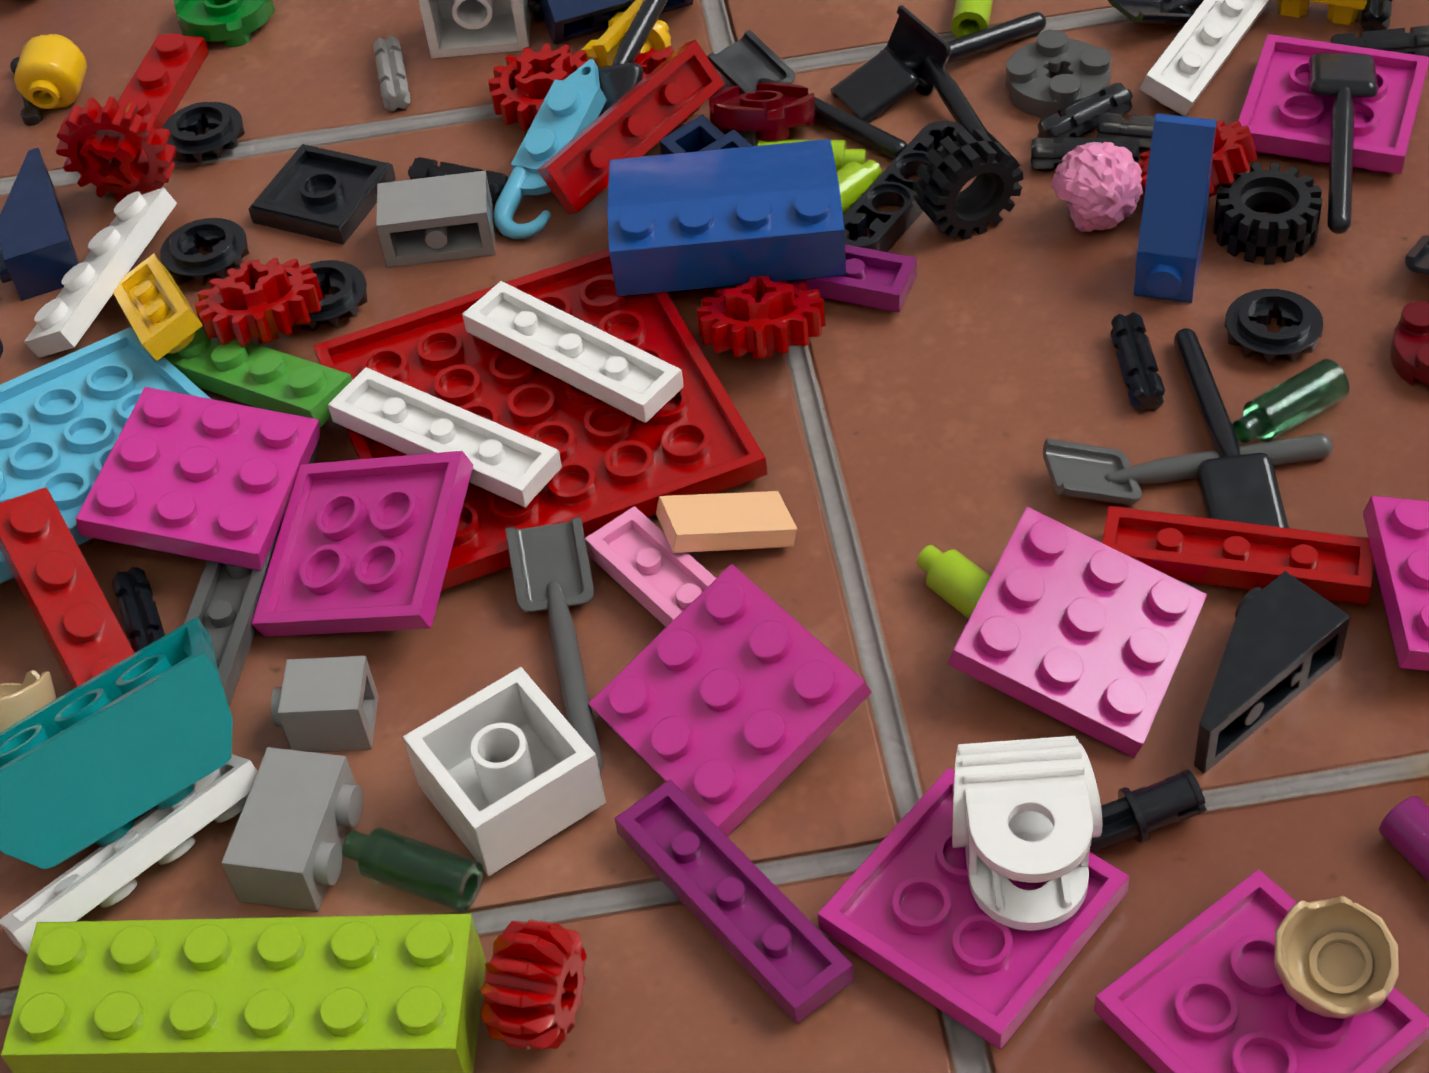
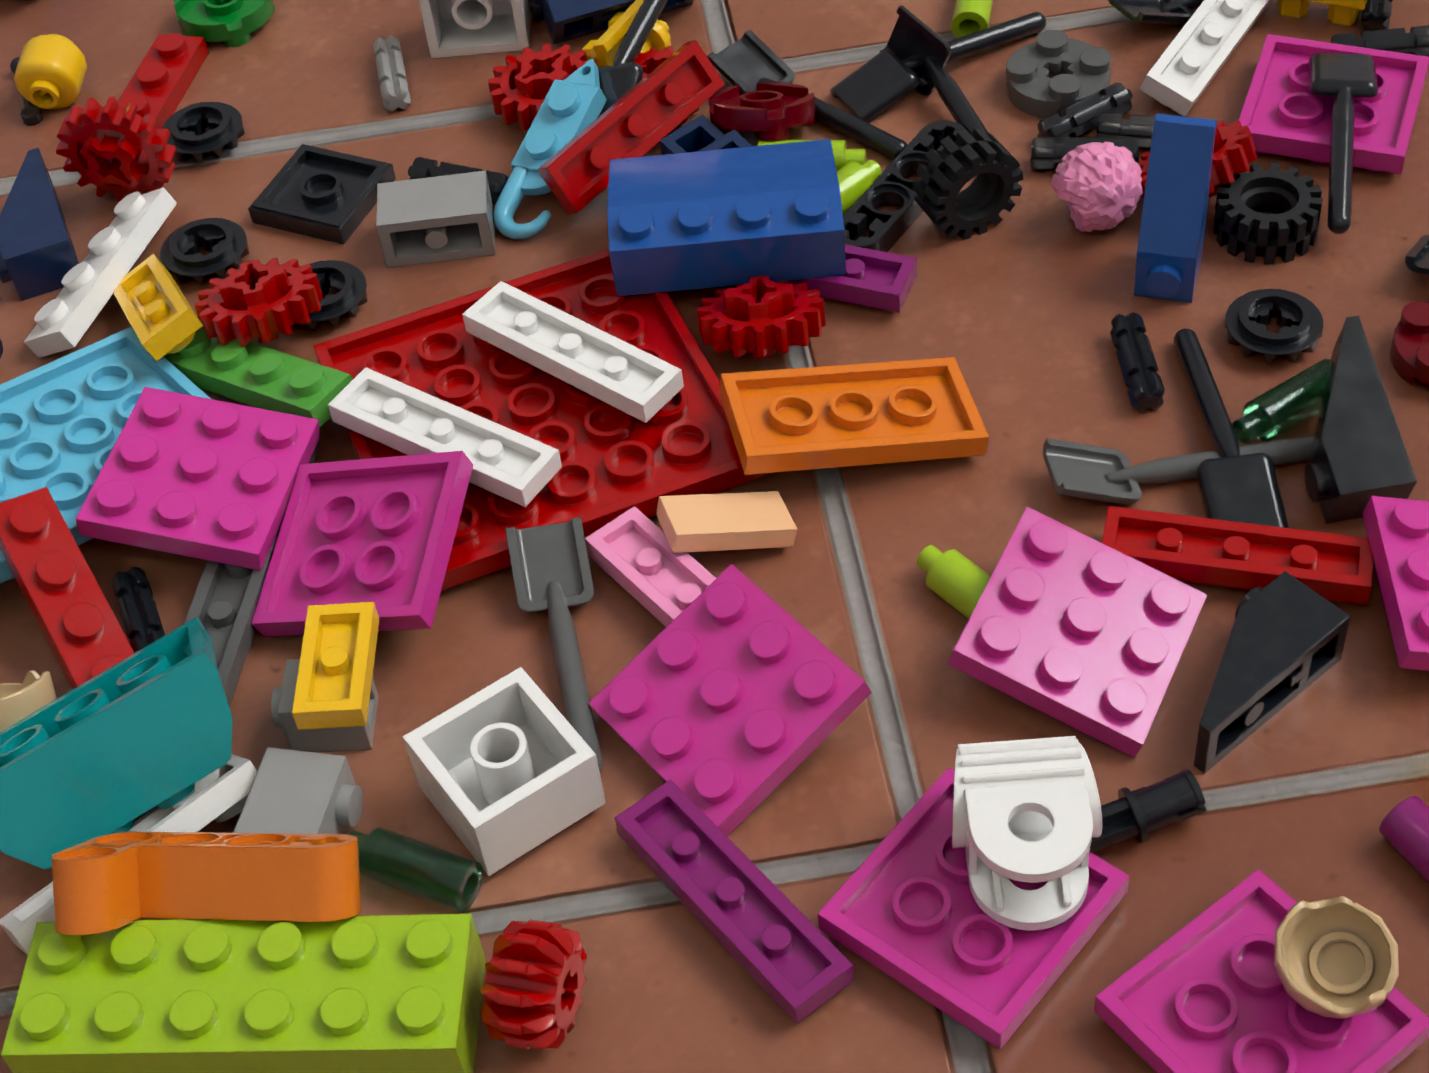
none -> orange beam [51,832,361,935]
none -> yellow plate [292,602,380,730]
none -> orange plate [719,357,989,475]
none -> black slope [1304,316,1417,524]

